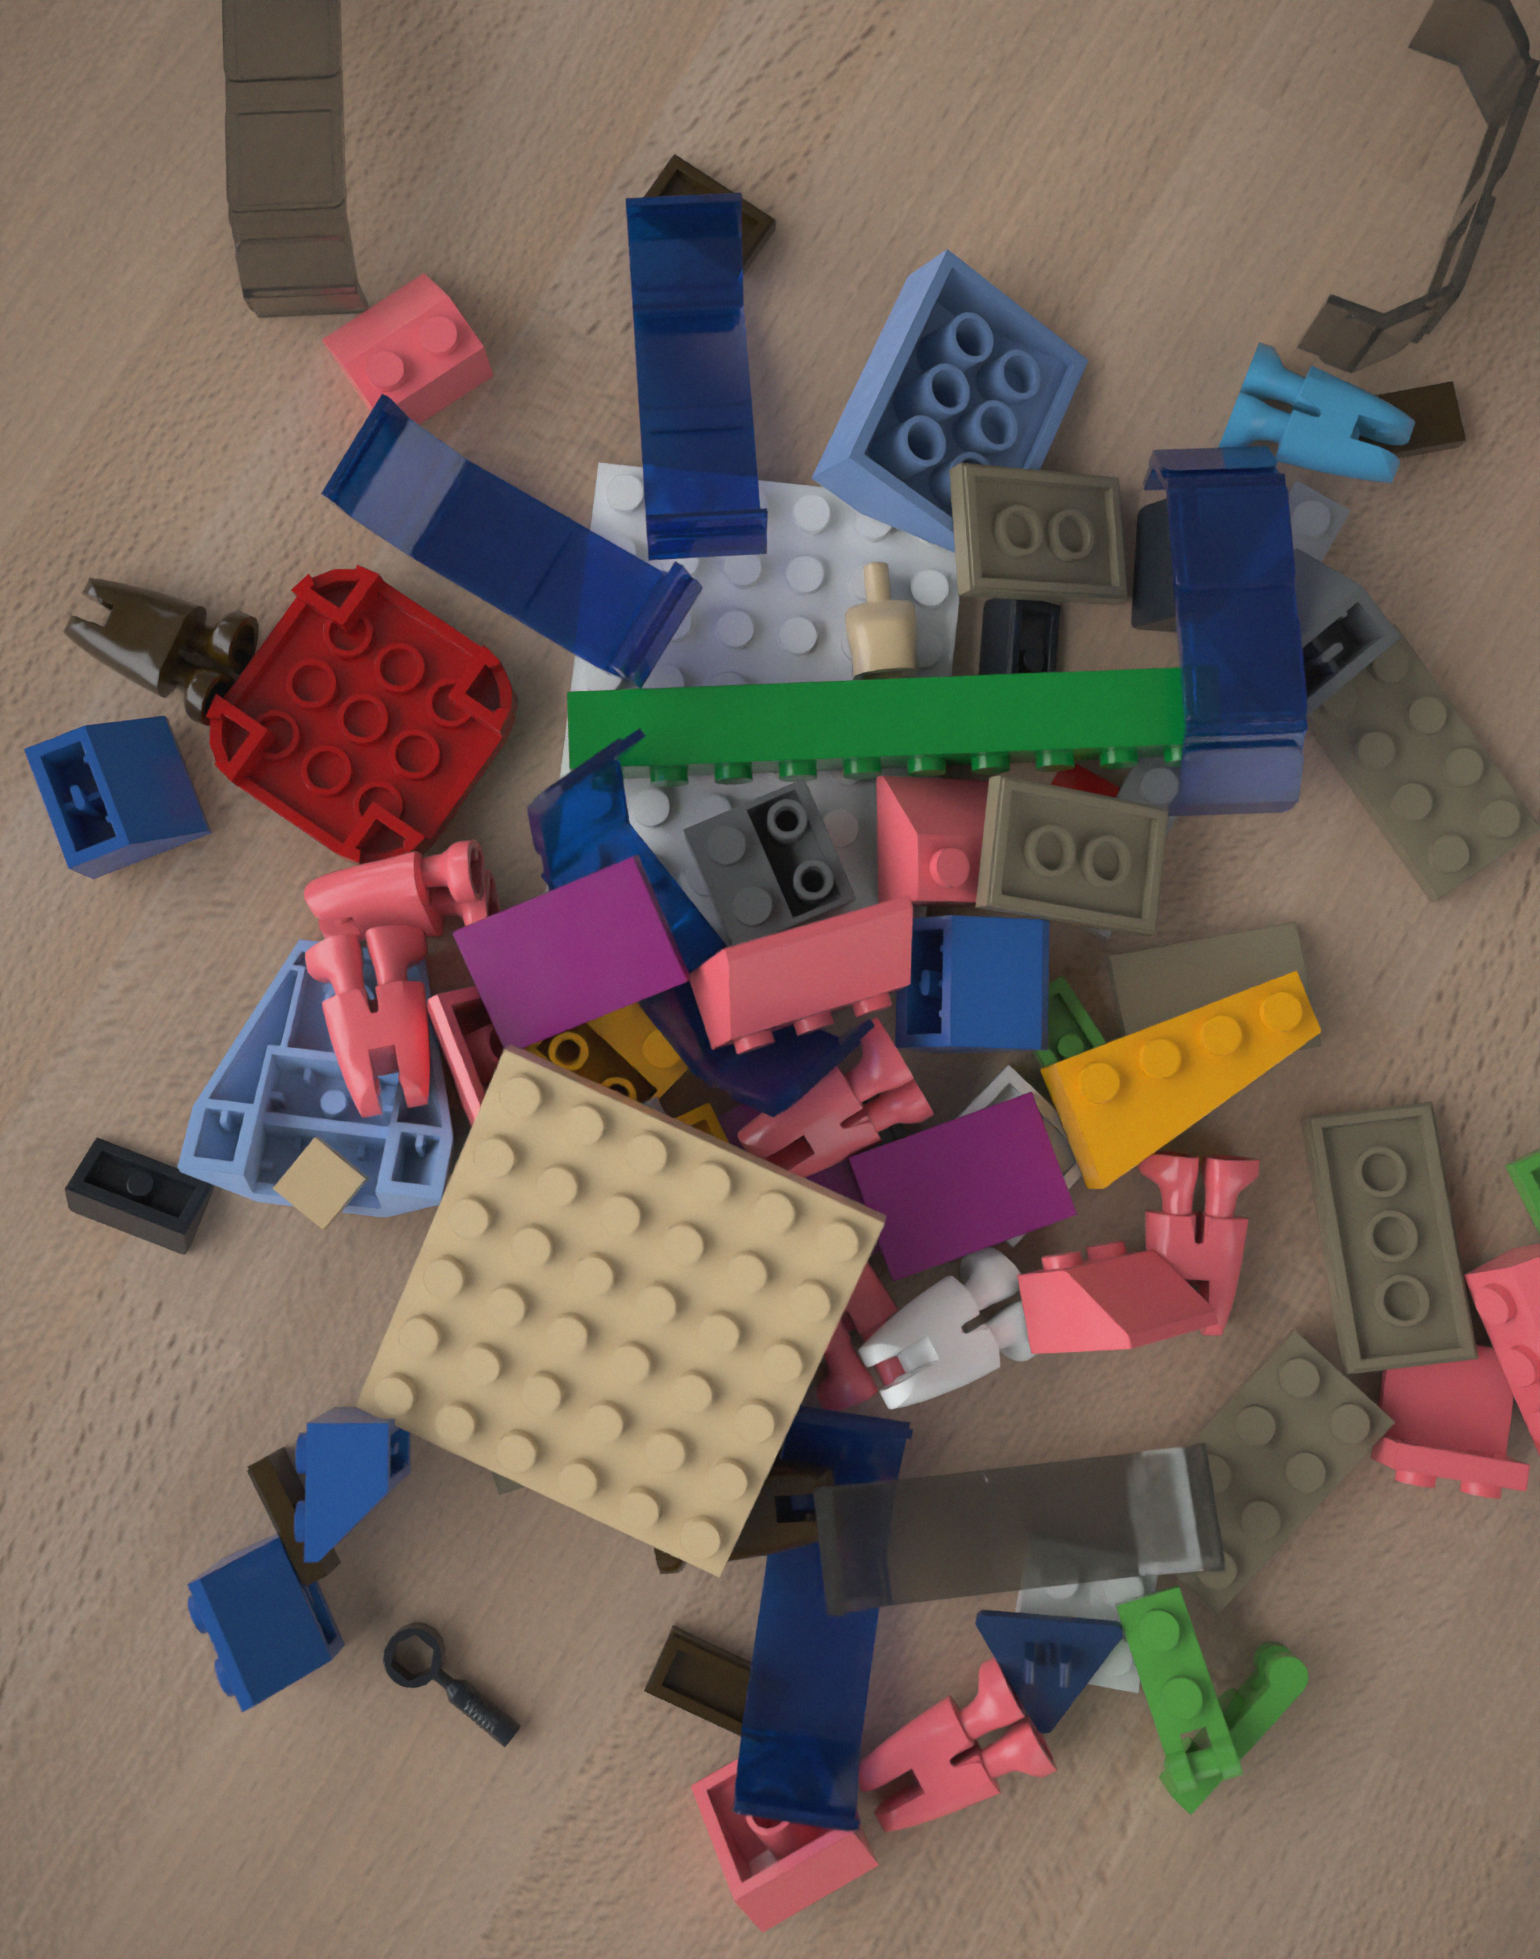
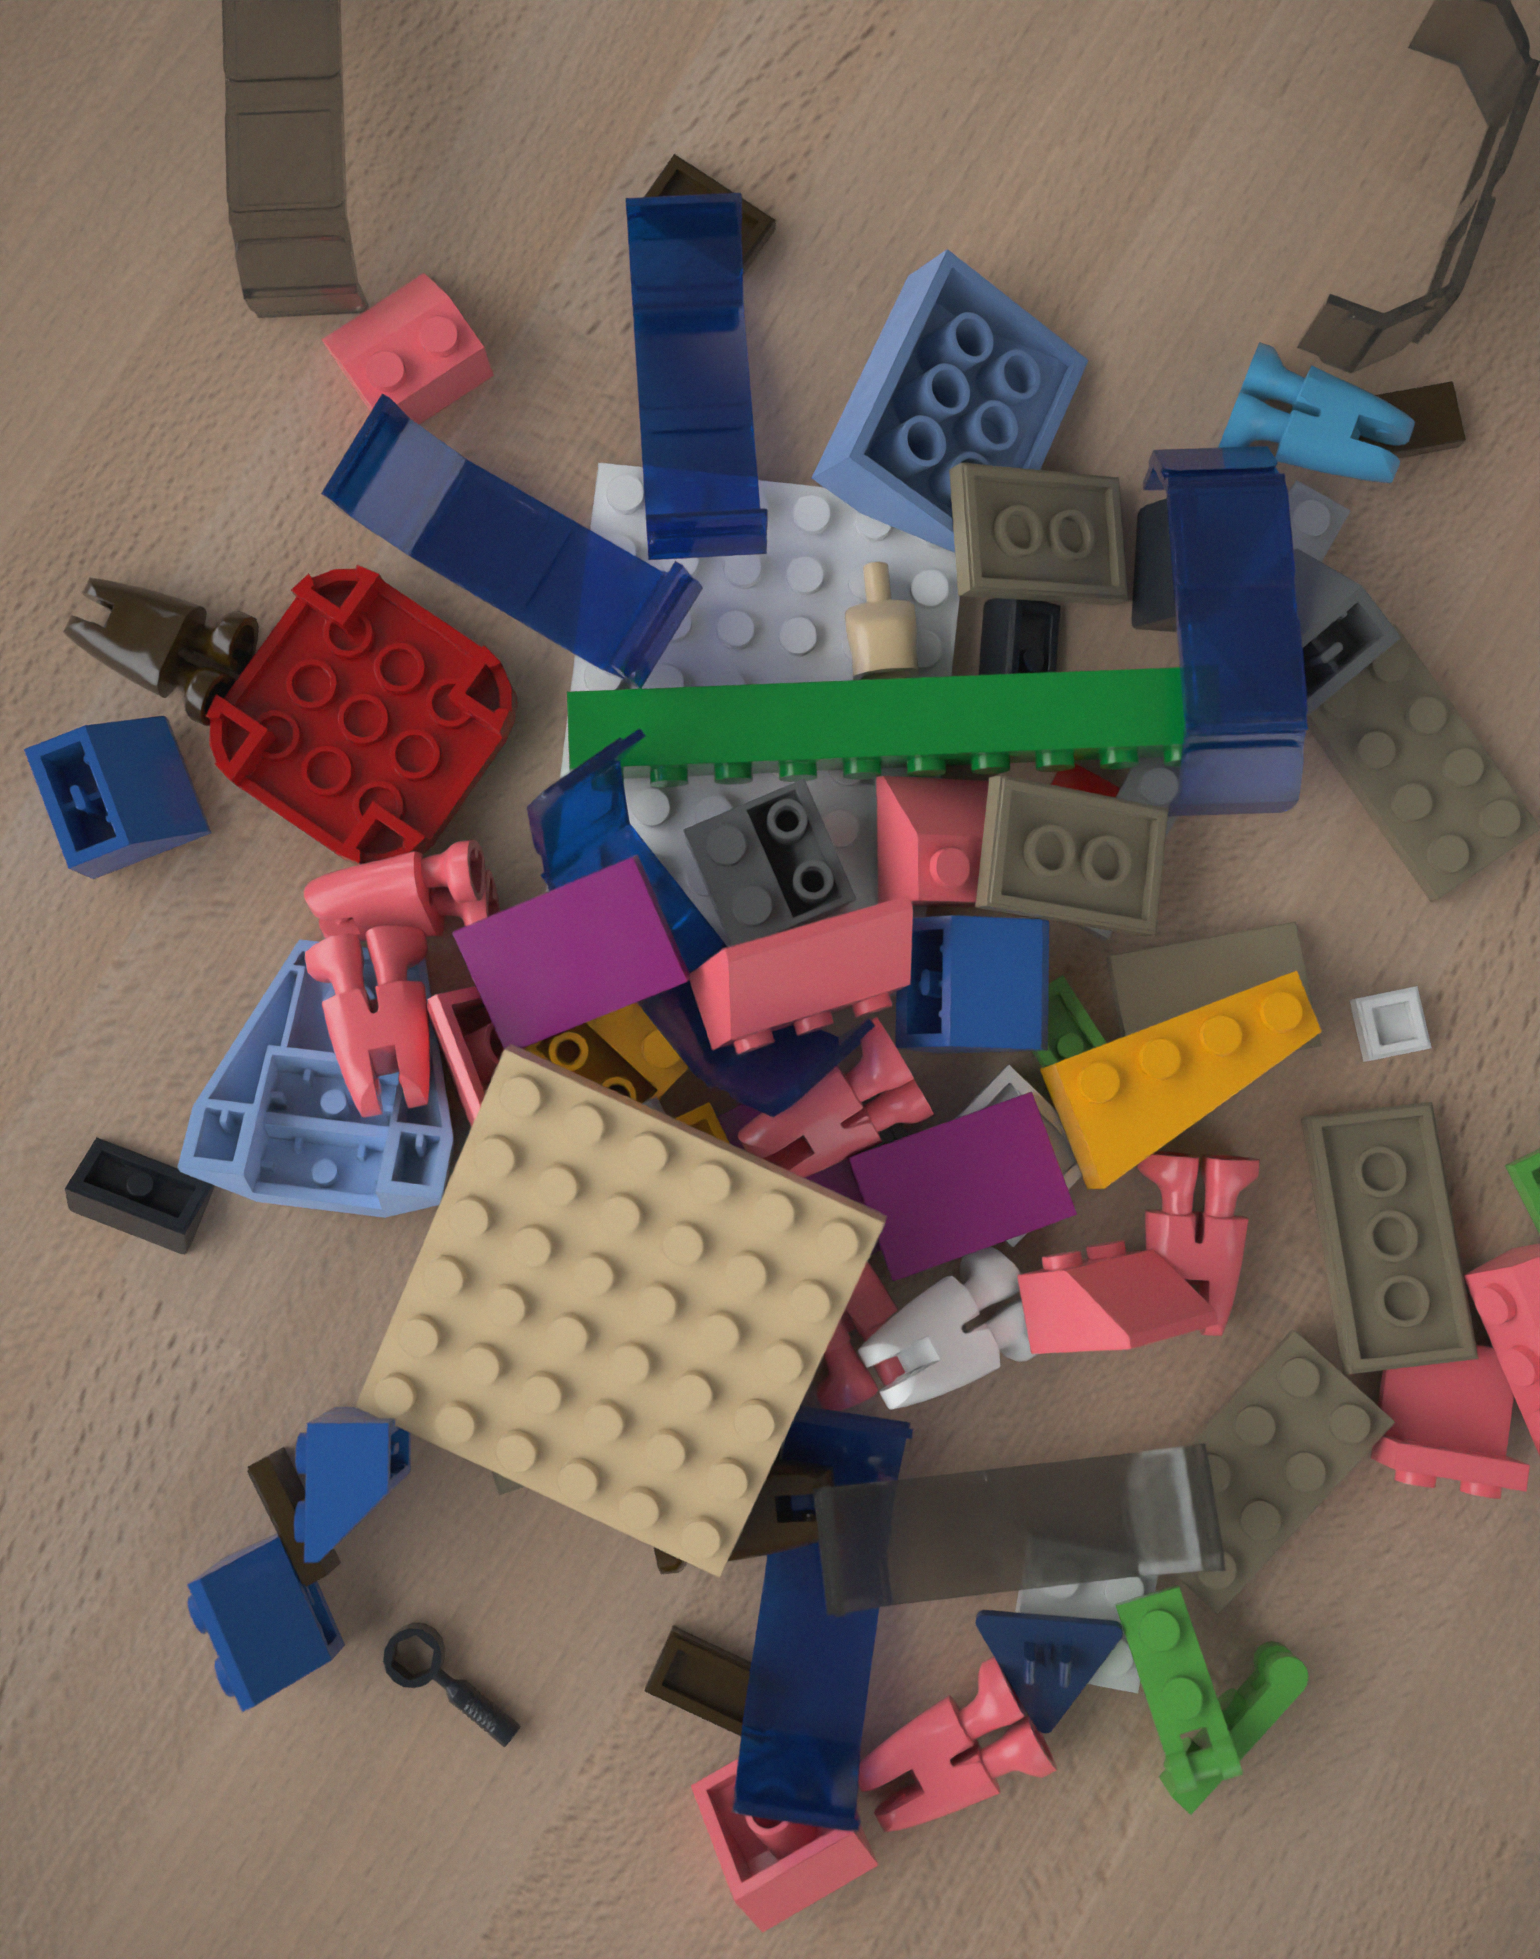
tan tile [273,1137,369,1230] -> none
none -> white tile [1349,986,1432,1062]

